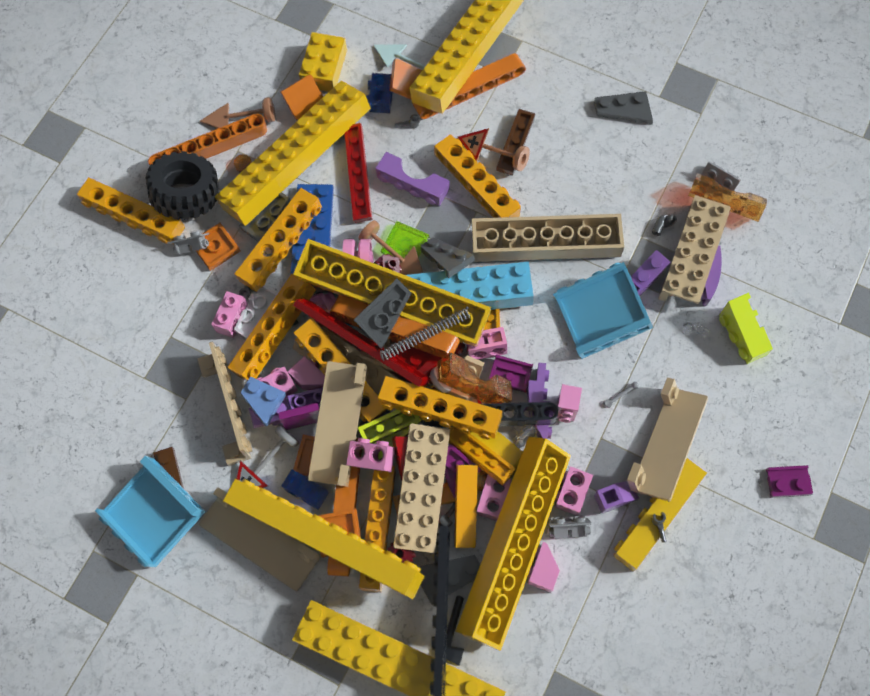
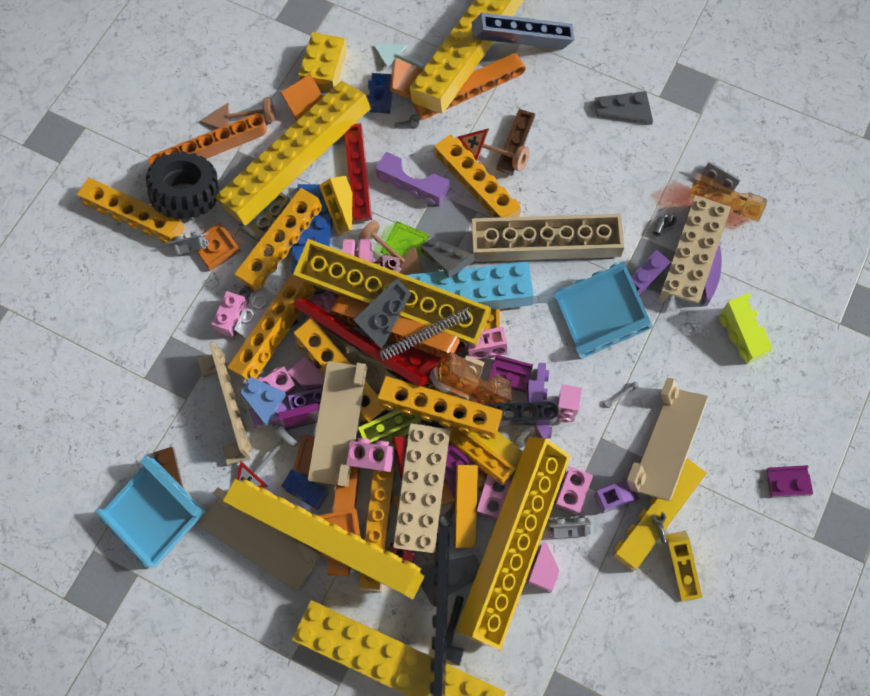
clear orange tile [234,154,252,173] -> none
none -> yellow slope [319,176,352,236]
none -> dark blue brick [472,13,574,49]
none -> yellow slope [665,530,703,602]

